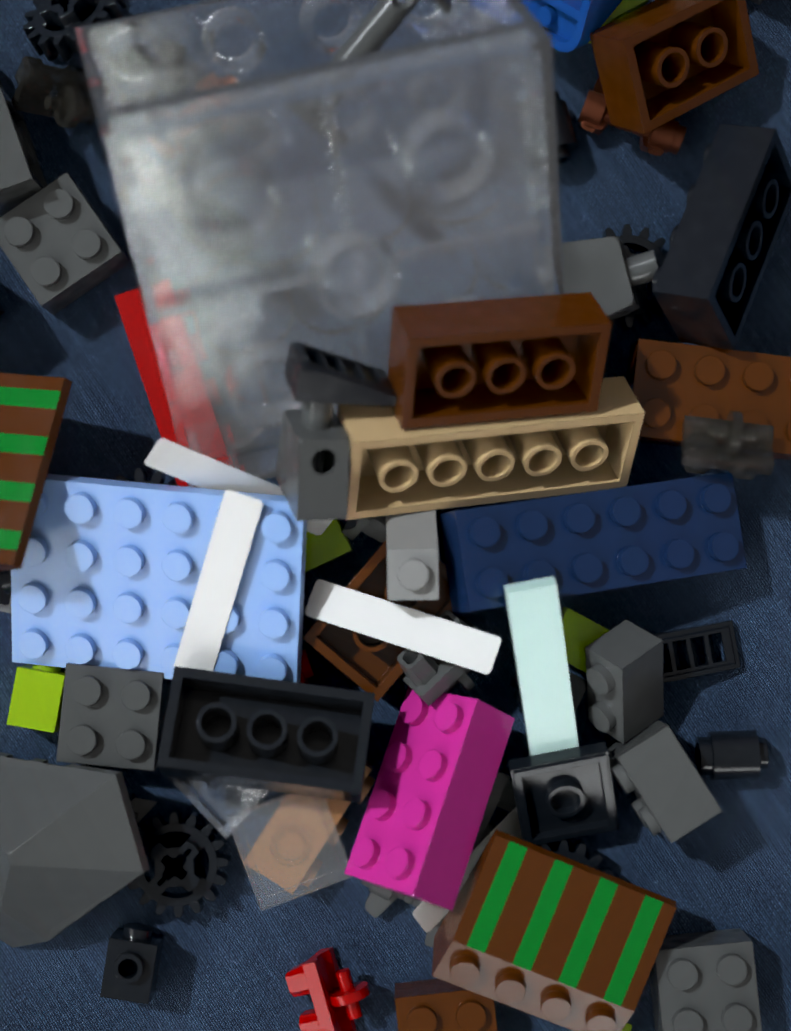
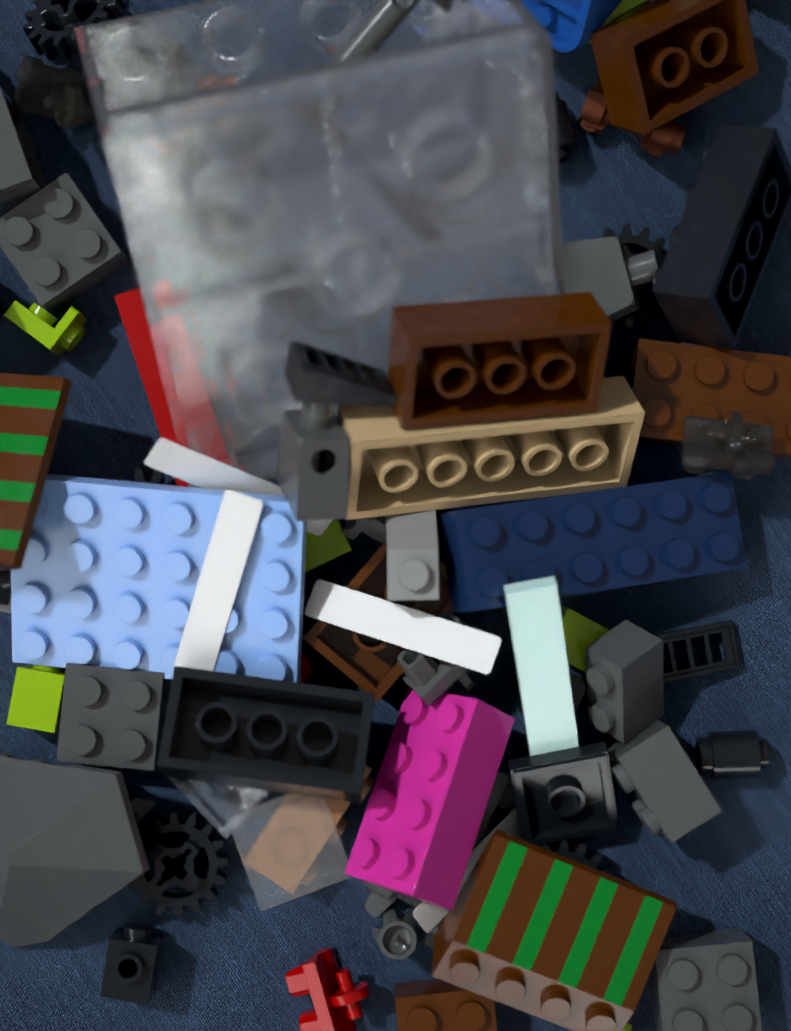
none -> lime bracket [4,300,87,357]
none -> dark grey piece [372,905,421,960]

